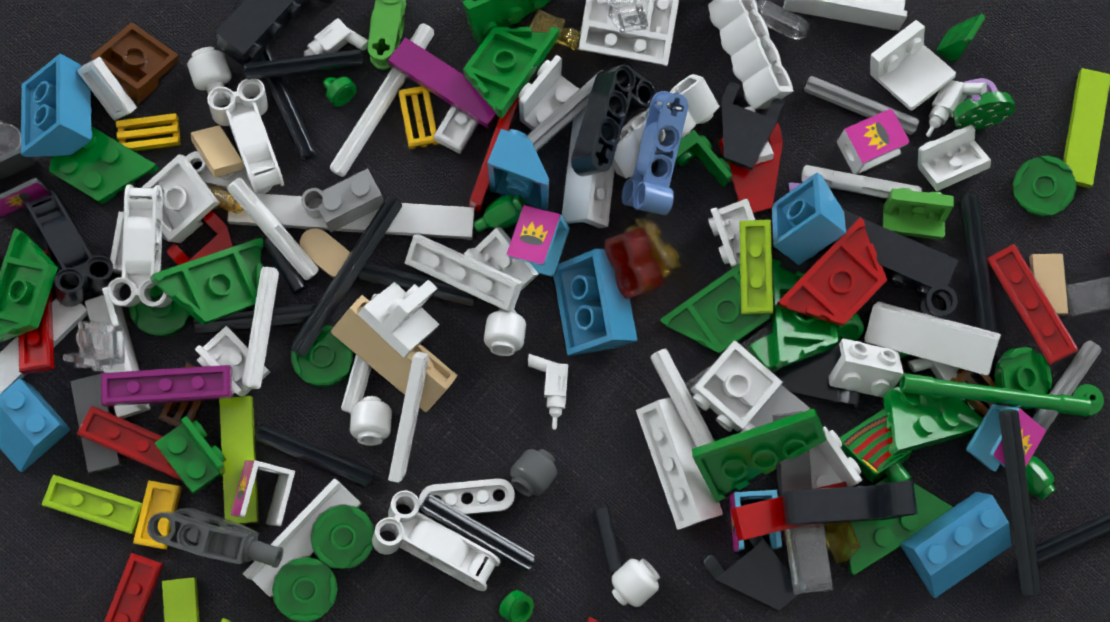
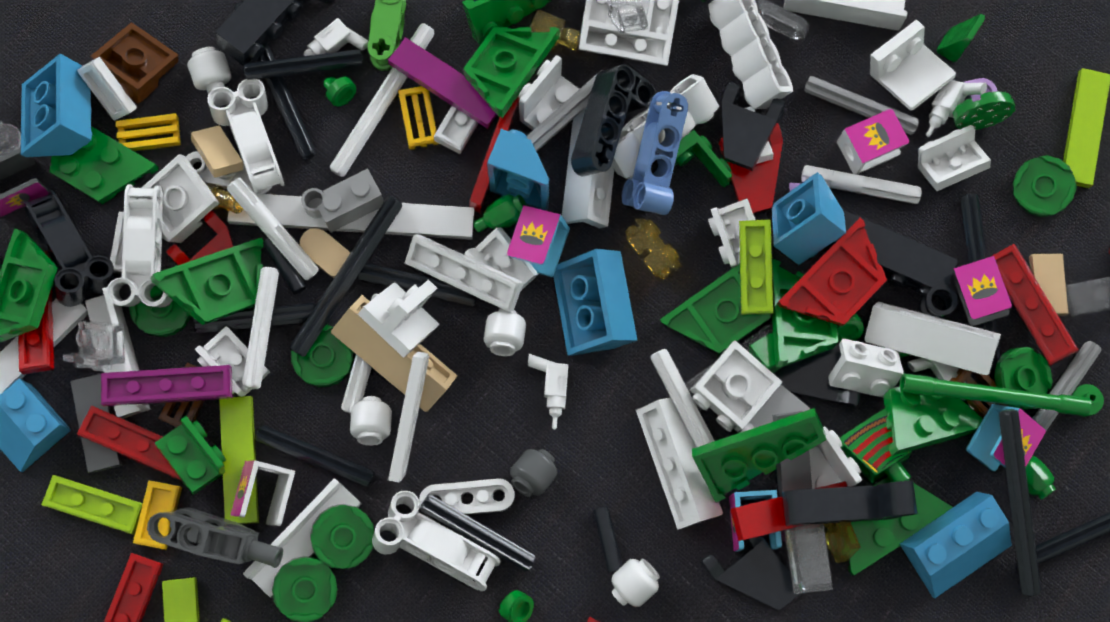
clear red brick [605,227,663,299] -> none
bright green bracket [883,188,954,240] -> none
none -> dark pink piece [953,256,1012,327]

